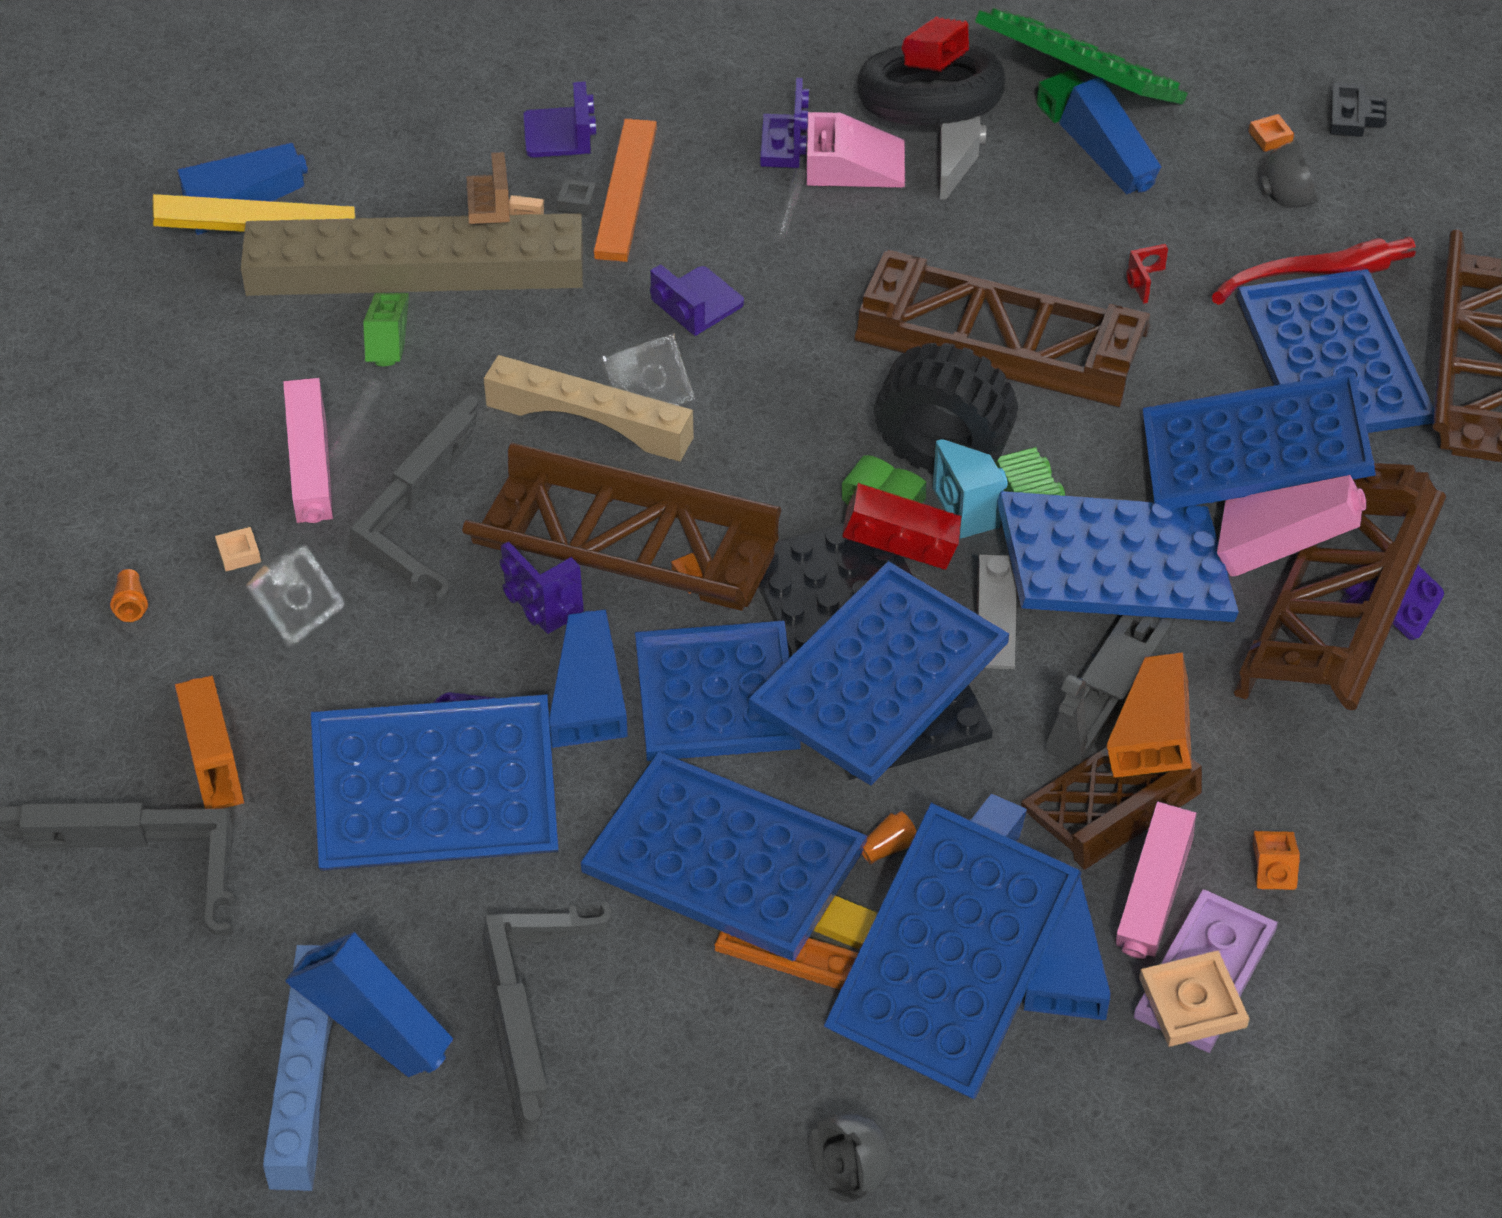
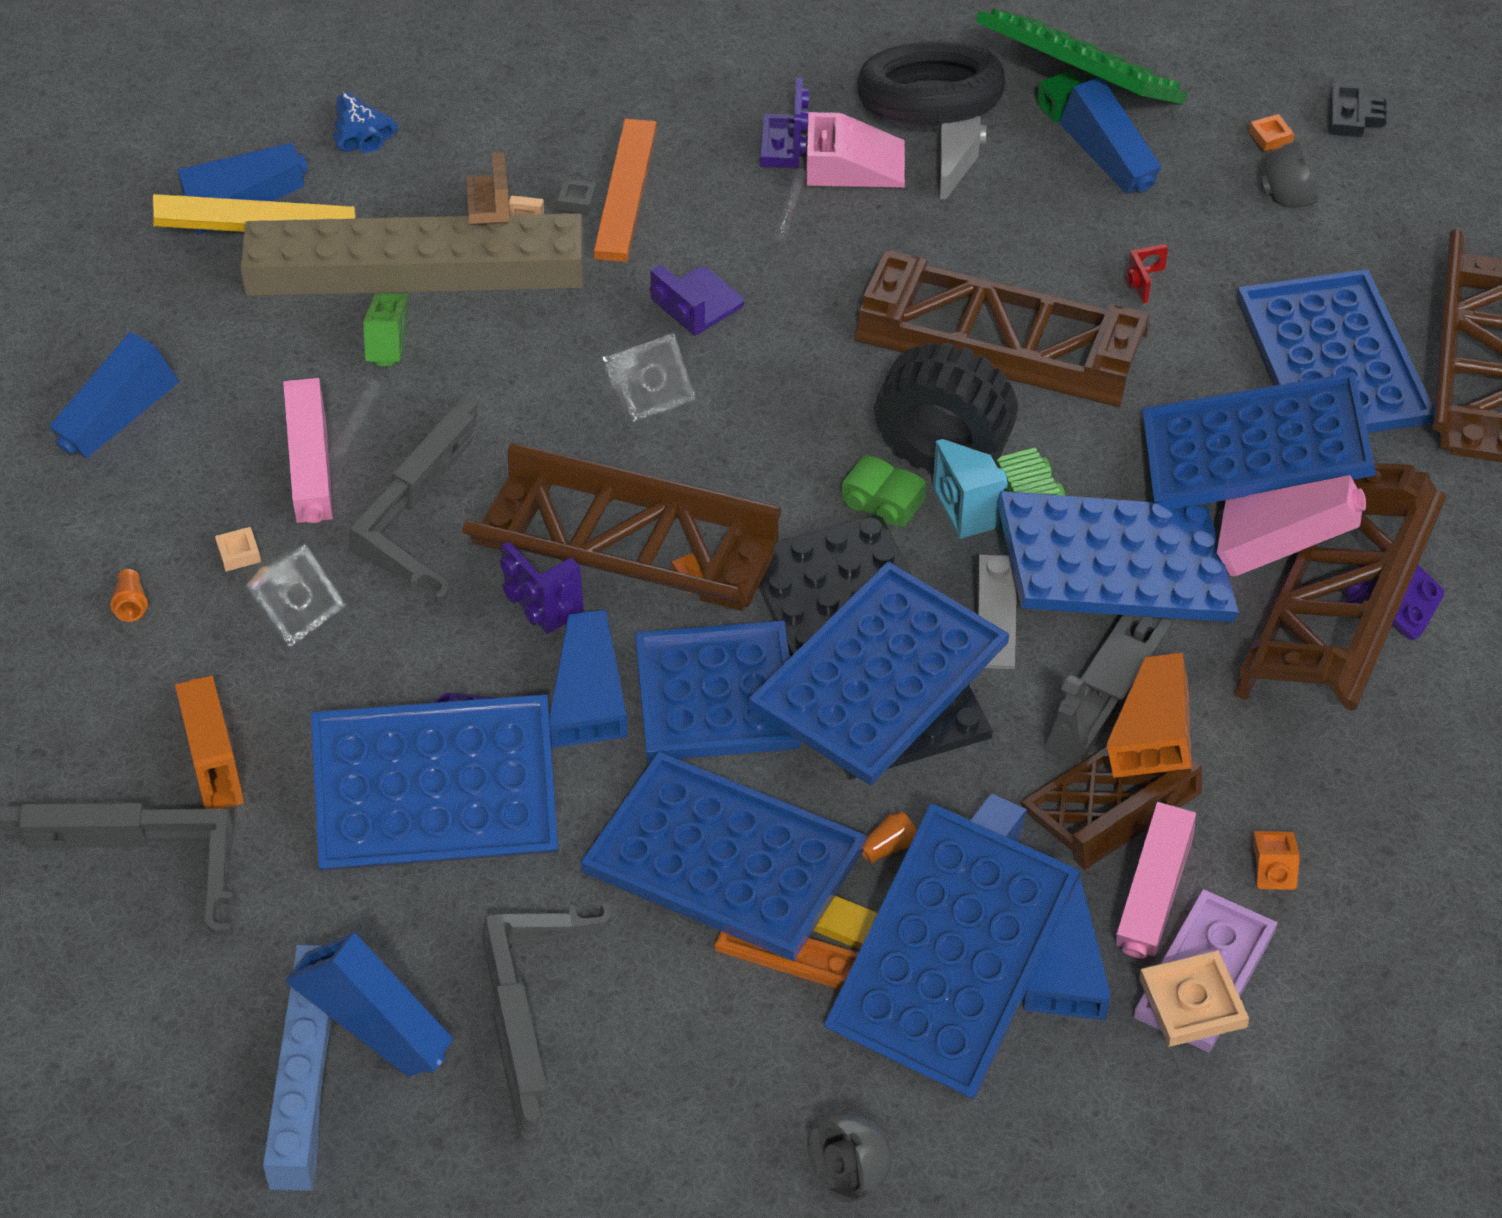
tan arch [484,355,694,462] -> none
dark purple bracket [524,81,596,157] -> none
red brick [842,483,962,570] -> none
red brick [902,16,969,71] -> none
red animal [1212,237,1416,305] -> none
none -> blue slope [49,331,179,458]
none -> blue rock [333,91,398,153]

